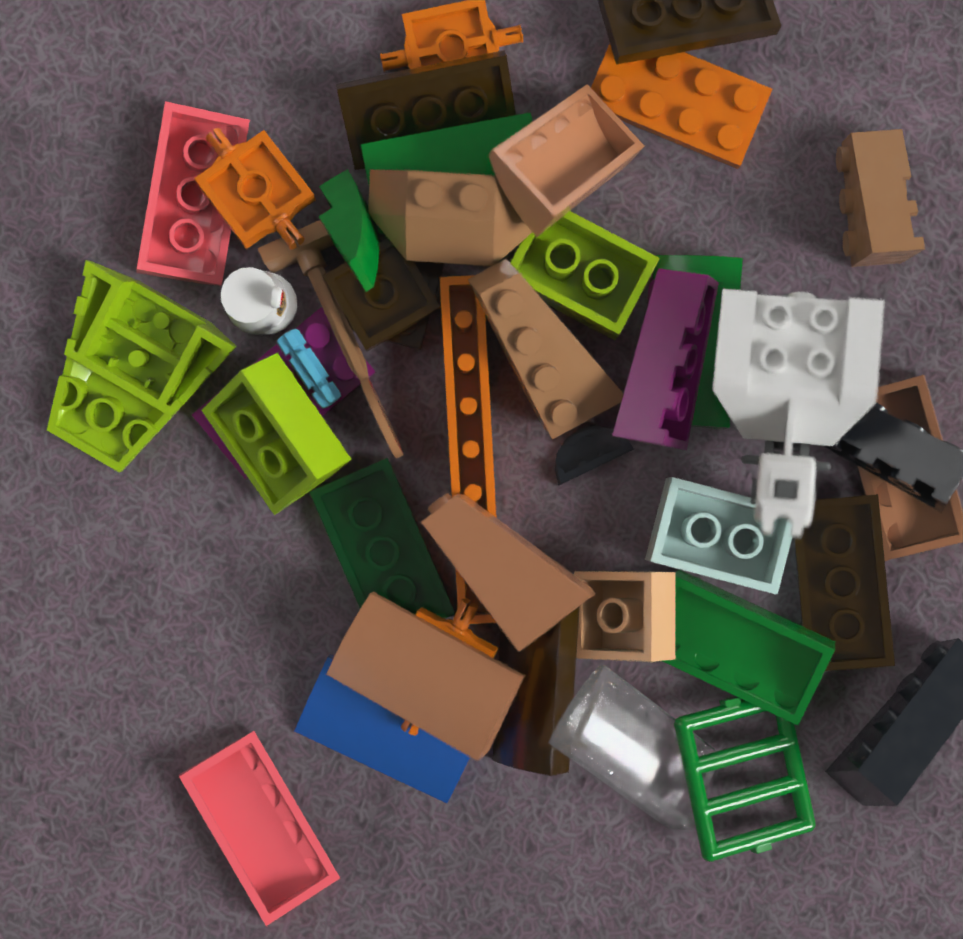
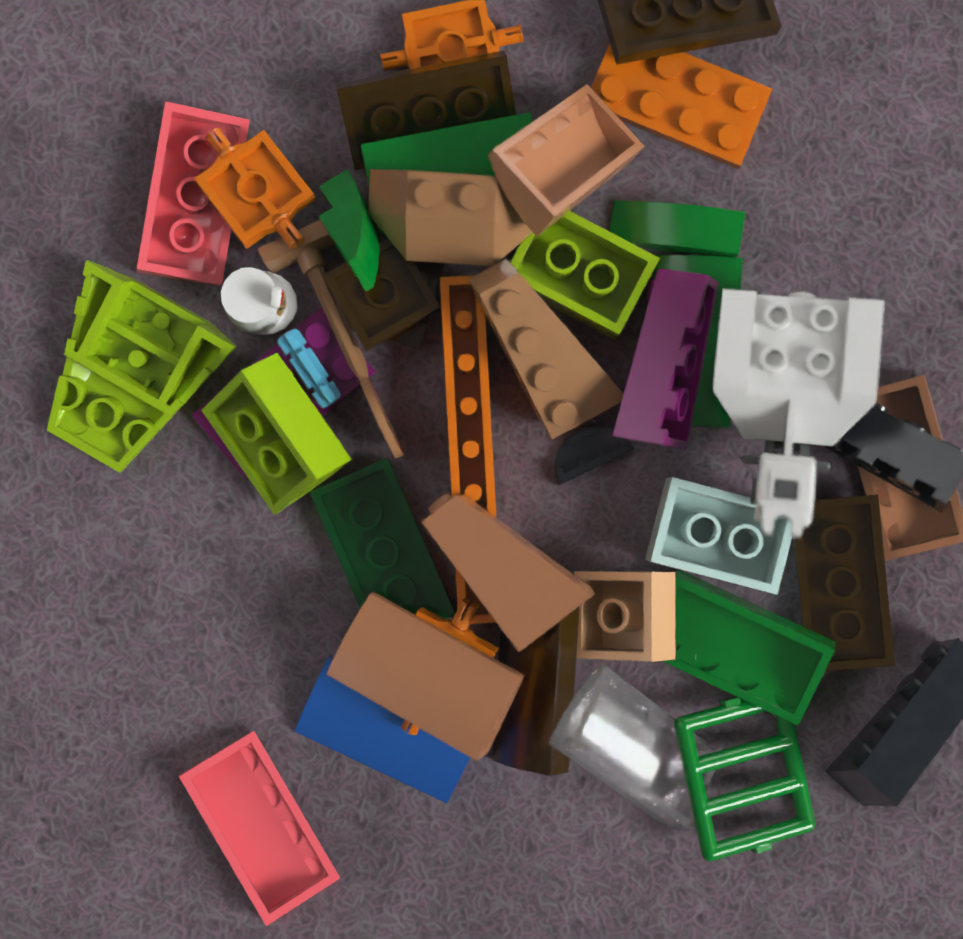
medium nougat wedge [836,129,925,267] -> none
none -> green slope [609,200,746,257]

